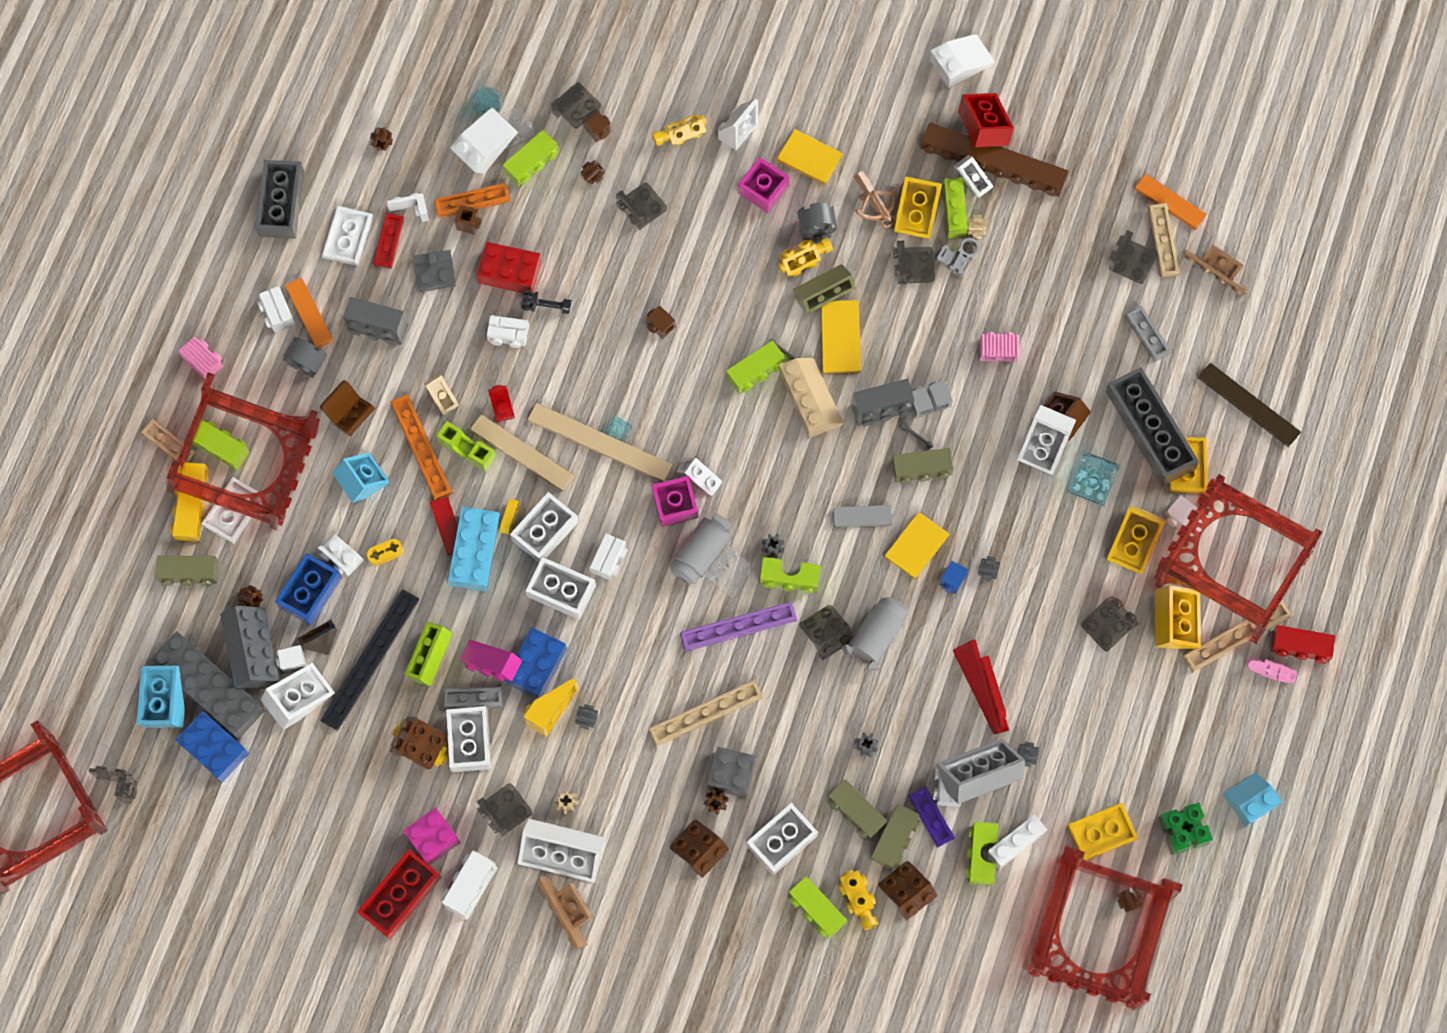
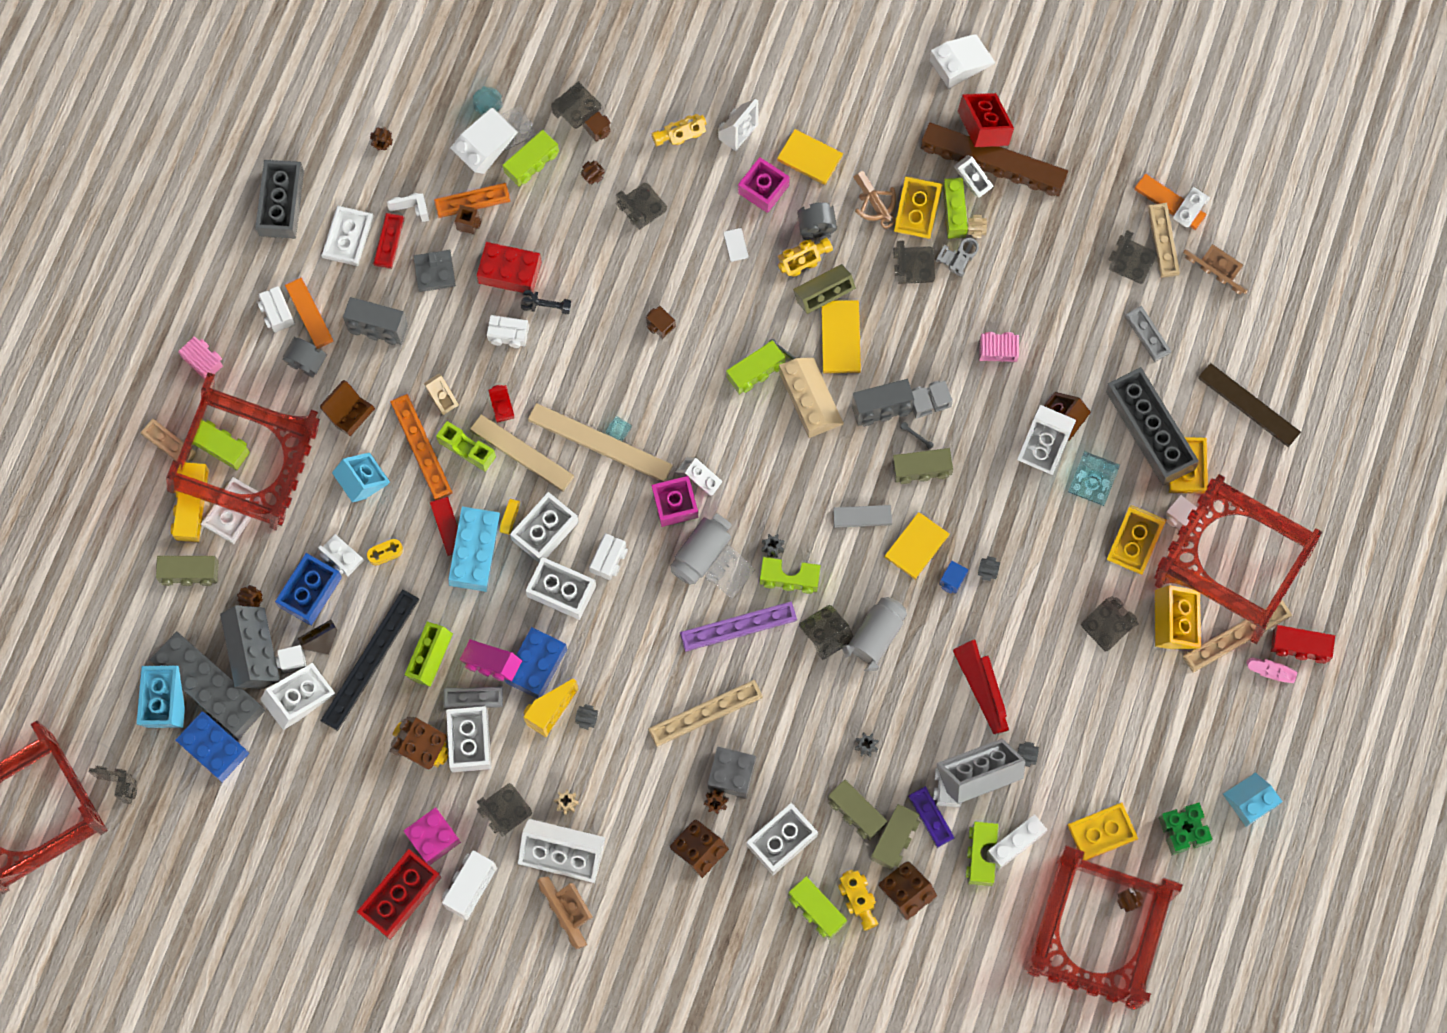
none -> white sticker [724,228,749,262]
none -> white bracket [1173,187,1210,228]

